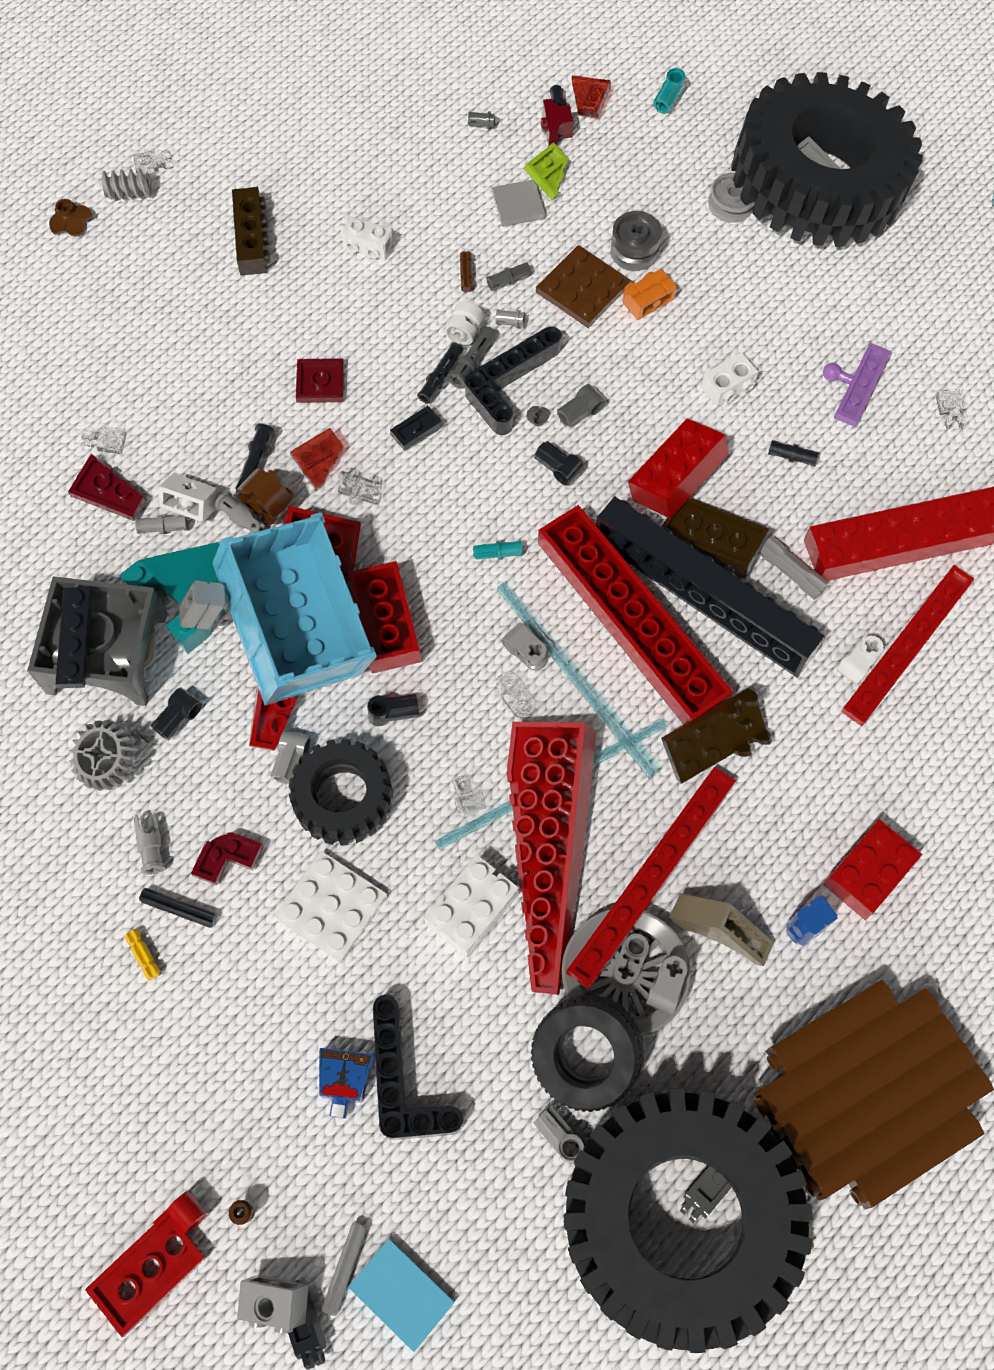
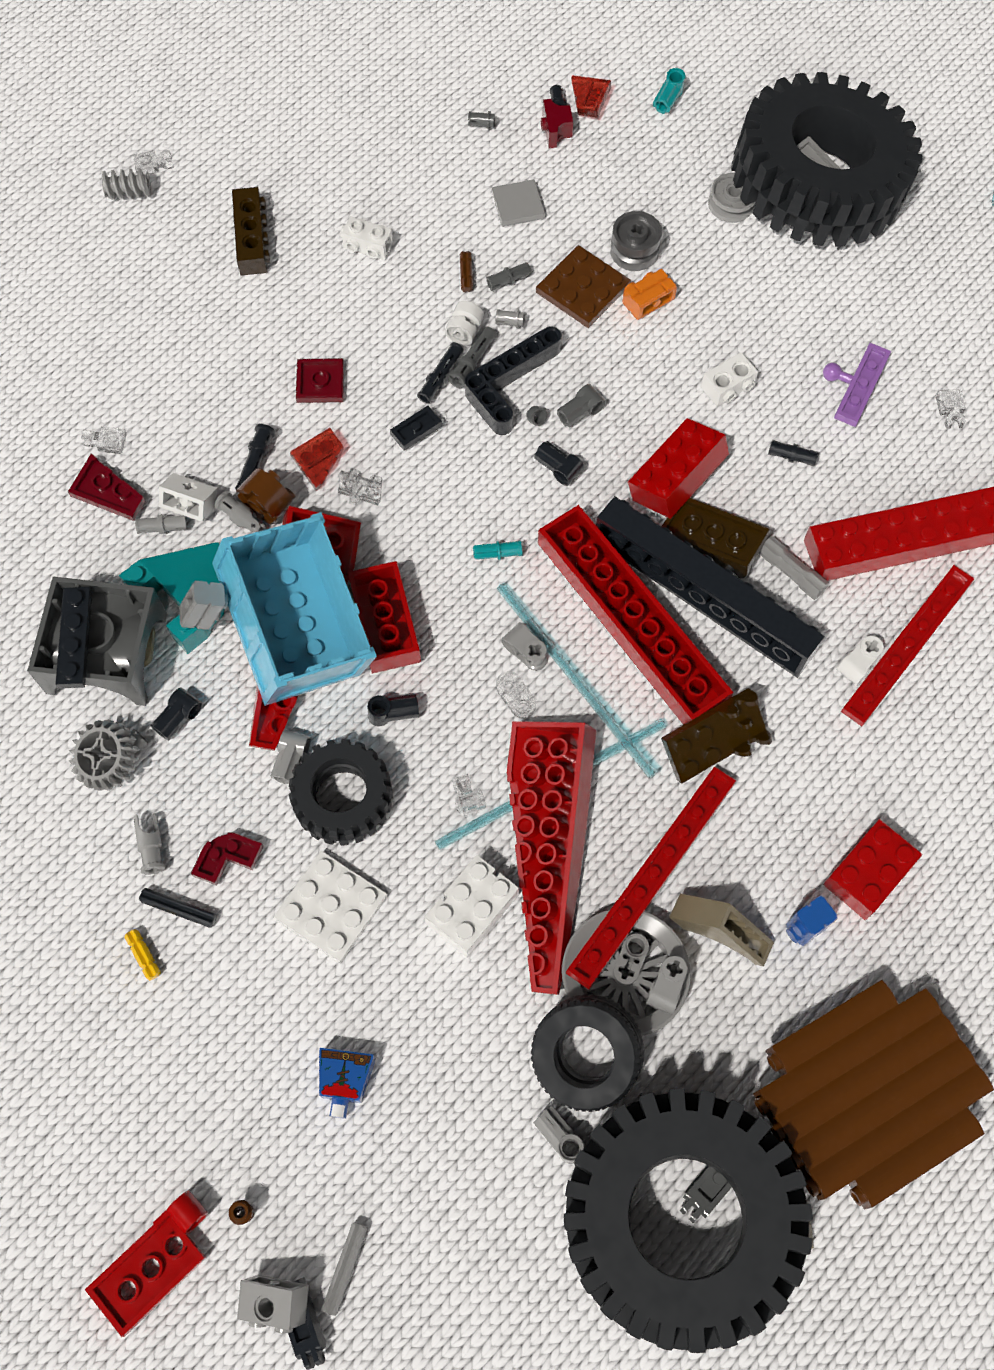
reddish brown plate [49,199,93,237] -> none
medium azure tile [348,1239,455,1352] -> none
black beam [373,994,464,1140] -> none
lime wing [523,142,568,200] -> none

